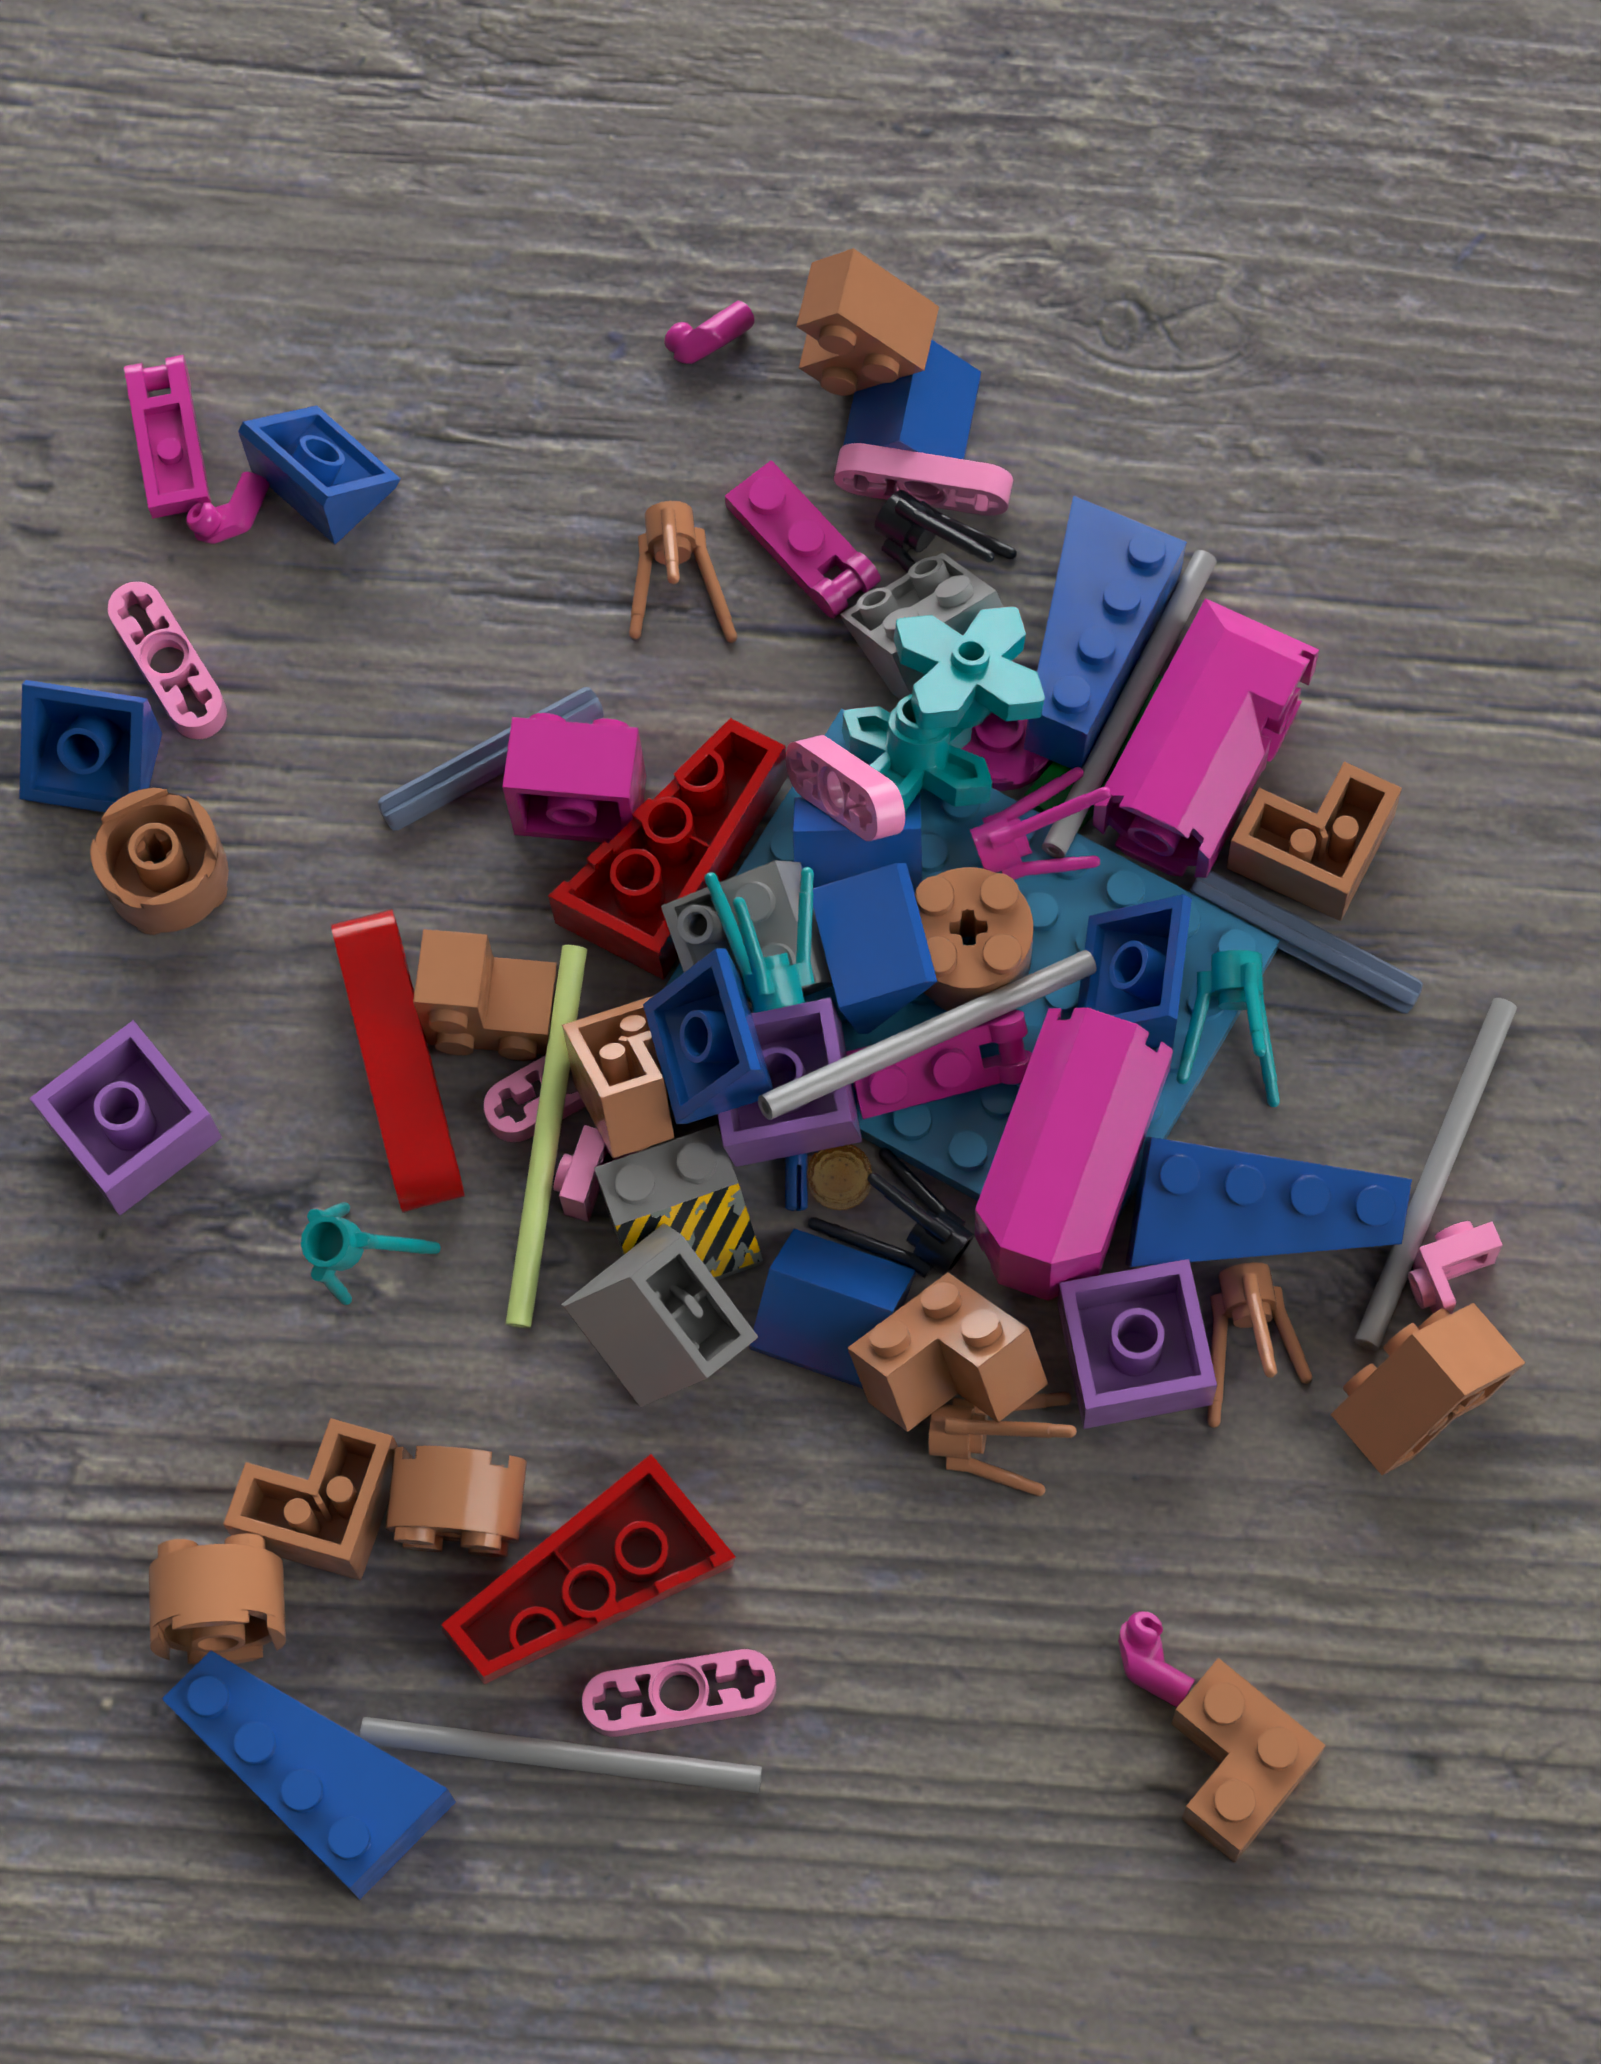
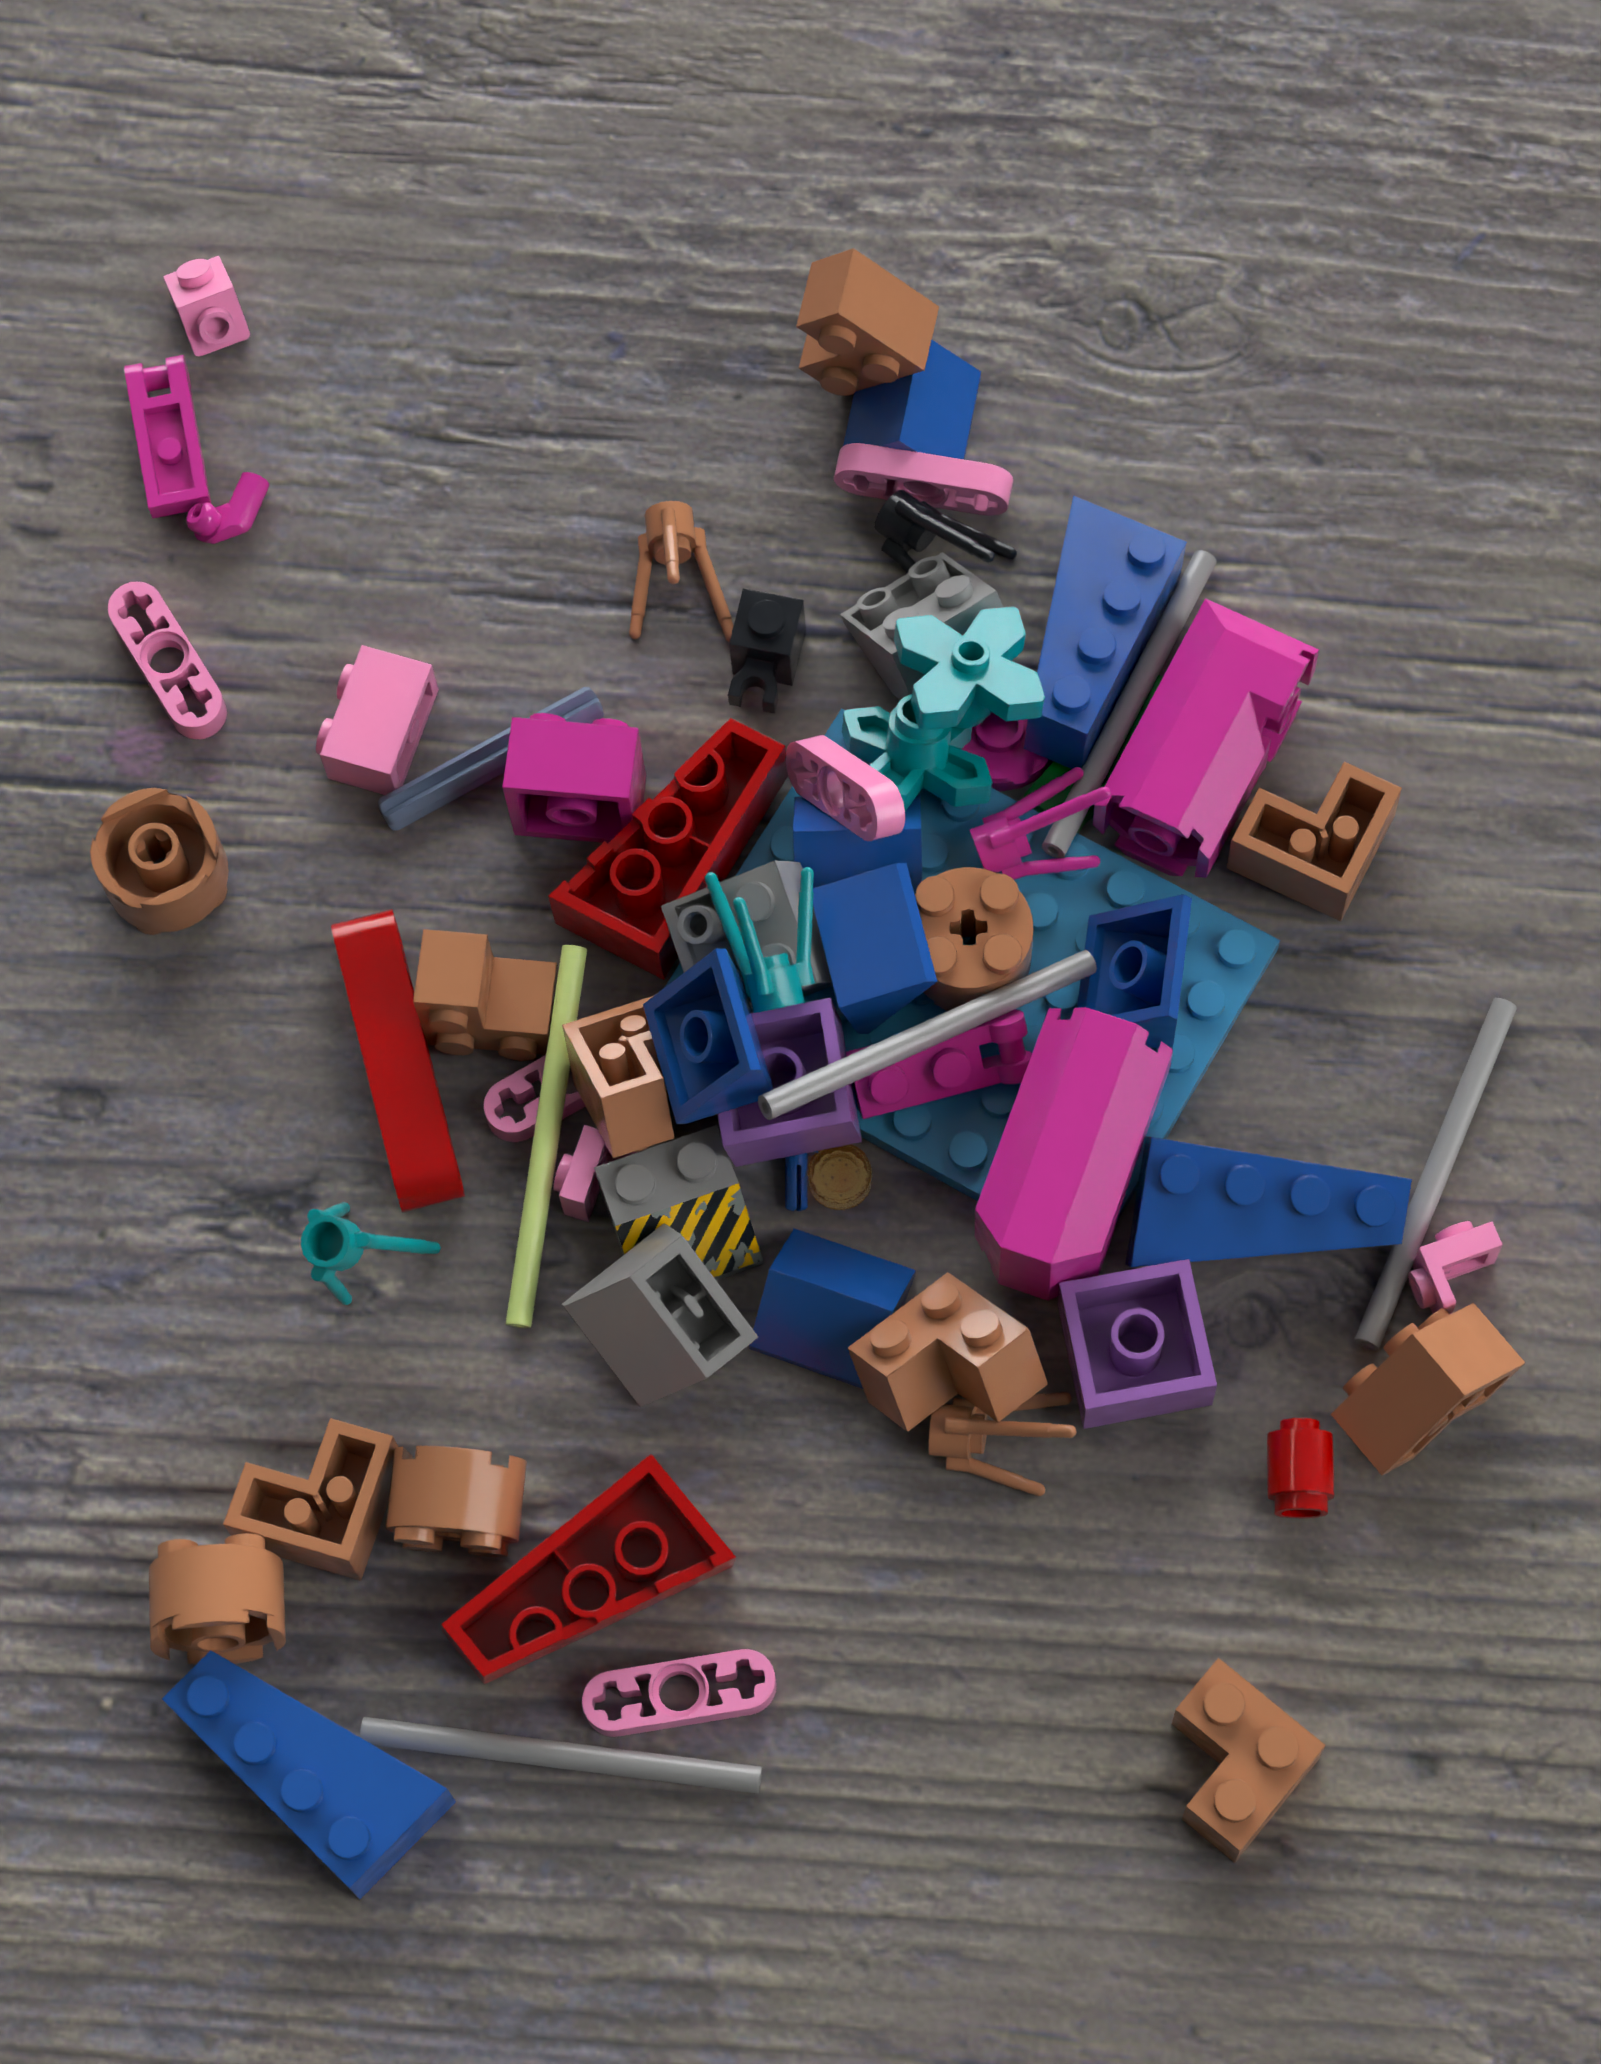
blue slope [19,680,162,812] -> none
medium lavender brick [29,1020,222,1216] -> none
blue slope [238,405,401,545] -> none
dark pink arm [664,301,754,364] -> none
dark pink plate [725,460,881,618] -> none
black plant [808,1148,974,1278] -> none
dark pink arm [1118,1611,1195,1708] -> none
teal plant [1176,950,1280,1107] -> none
sand blue axle [1190,870,1423,1014] -> none
nougat plant [1207,1262,1312,1428] -> none
none -> bright pink bracket [163,256,250,357]
none -> bright pink brick [316,645,439,795]
none -> black brick [728,588,806,714]
none -> red brick [1267,1418,1334,1519]

